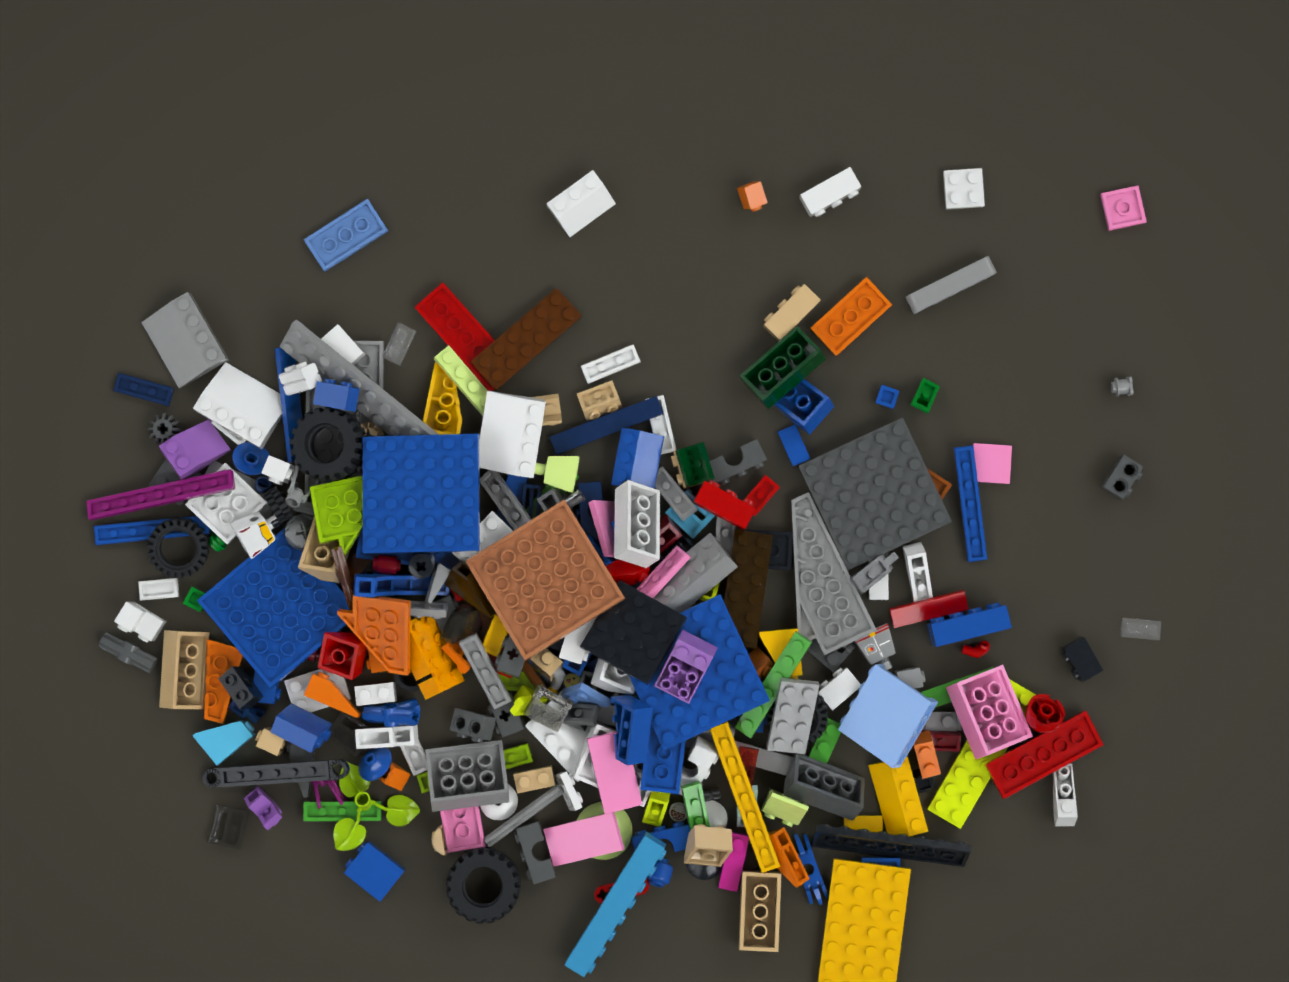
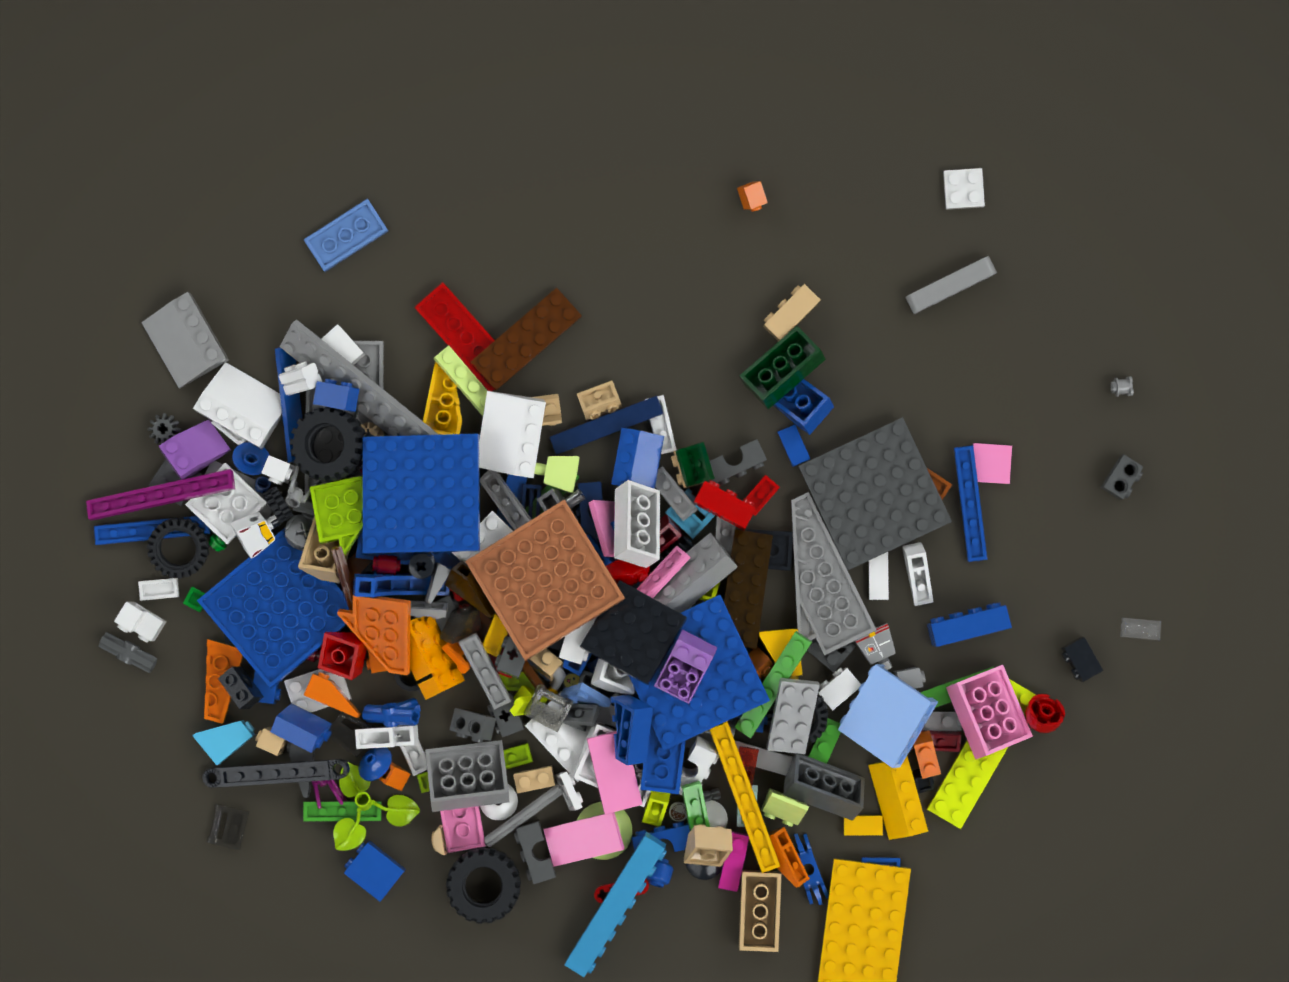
dark blue tile [113,373,175,407] -> none
tan slope [159,630,210,709] -> none
dark blue plate [228,700,265,724] -> none
medium lavender brick [244,786,282,830] -> none
white brick [354,682,397,706] -> none
clear plate [382,323,416,366] -> none
white slope [547,170,616,237] -> none
white tile [581,344,641,384] -> none
white brick [799,167,861,218] -> none
orange plate [810,277,892,357] -> none
black plate [811,824,971,867] -> none
flat silver hinge [849,552,899,594] -> none
blue plate [875,385,900,409] -> none
red tile [889,590,969,628] -> none
green slope [910,378,940,414] -> none
red arm [961,640,990,658] -> none
red plate [984,711,1104,799] -> none
white slope [1053,764,1078,826] -> none
bright pink tile [1100,185,1147,231] -> none

